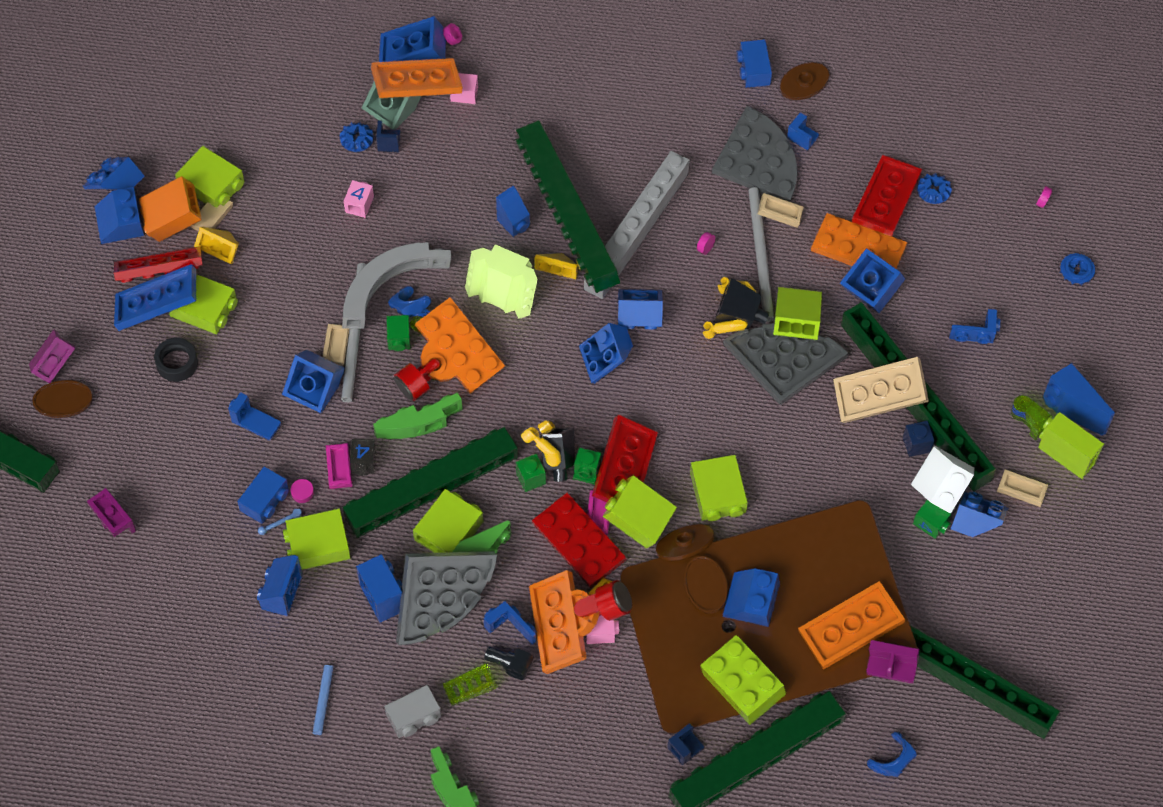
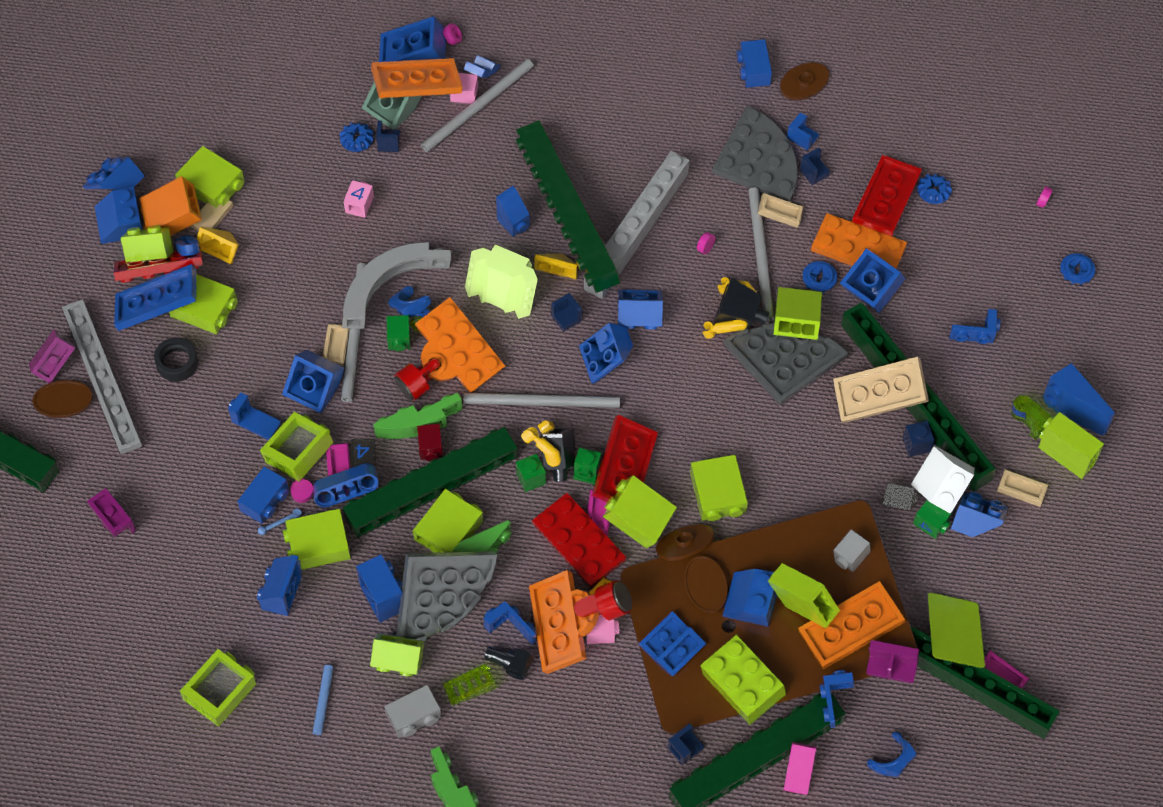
none -> light grey plate [62,299,142,455]
none -> lime brick [120,225,174,262]
none -> blue beam [174,235,200,256]
none -> lime window [180,649,256,727]
none -> lime window [260,412,333,482]
none -> blue beam [313,463,378,507]
none -> brick [370,633,425,676]
none -> dark red brick [417,424,443,461]
none -> light grey piece [421,59,534,152]
none -> light grey piece [463,393,620,408]
none -> slope [464,55,501,78]
none -> dark blue panel [551,293,582,332]
none -> blue slope [638,611,706,677]
none -> lime brick [768,563,840,628]
none -> dark pink tile [783,742,816,795]
none -> dark blue panel [800,148,830,185]
none -> blue gear [802,261,837,293]
none -> blue bracket [820,670,854,728]
none -> light grey brick [834,530,871,572]
none -> clear smoke brick [882,482,918,510]
none -> lime sticker [928,593,985,668]
none -> dark pink tile [984,650,1029,689]

